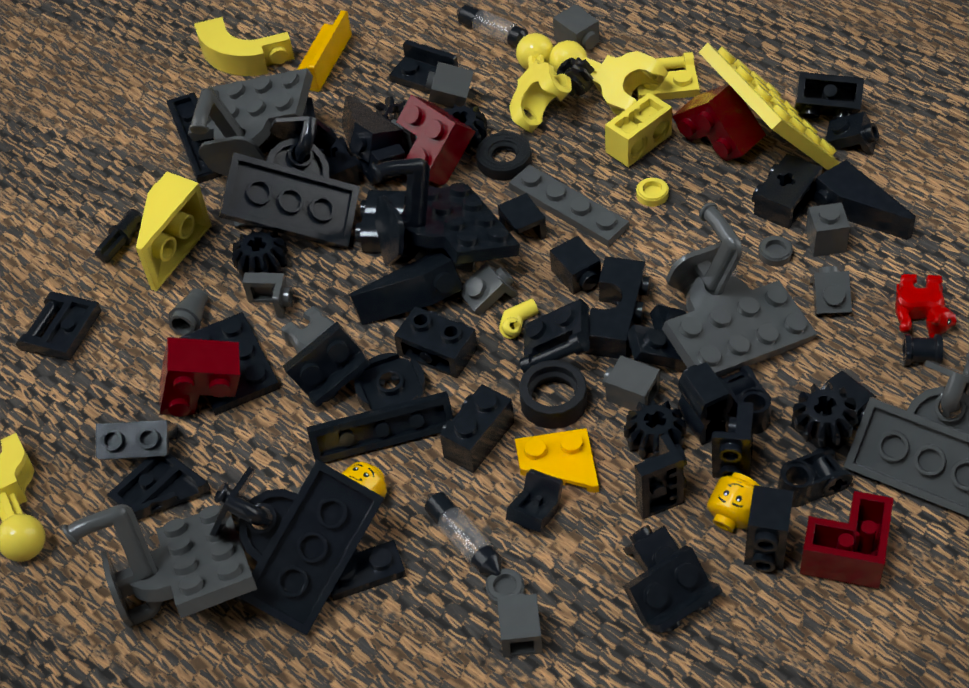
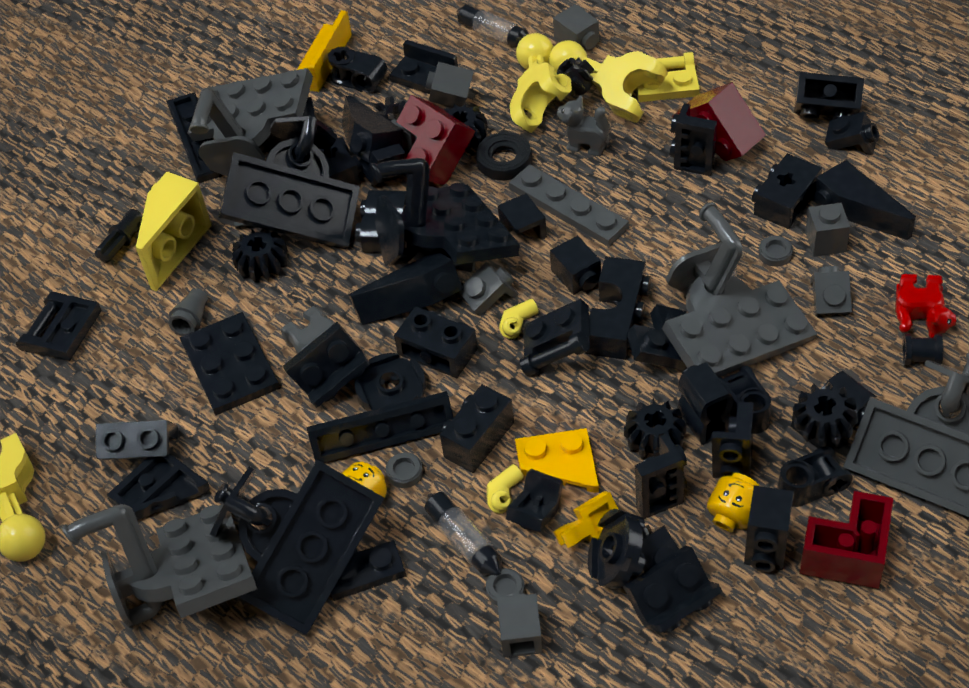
dark red brick [160,337,240,417] -> none
light yellow arch [194,17,294,76] -> none
dark grey bracket [242,272,293,318] -> none
black tyre [519,360,588,429] -> none
dark grey brick [602,355,660,411] -> none
light yellow brick [605,92,673,167] -> none
light yellow tile [636,178,669,207] -> none
light yellow plate [699,43,840,170] -> none
none -> black piece [328,47,388,94]
none -> dark grey tile [386,453,423,488]
none -> light yellow arm [487,464,524,513]
none -> yellow plate [553,491,618,548]
none -> dark grey animal [557,95,611,156]
none -> black plate [588,509,645,589]
none -> black bracket [670,103,717,176]

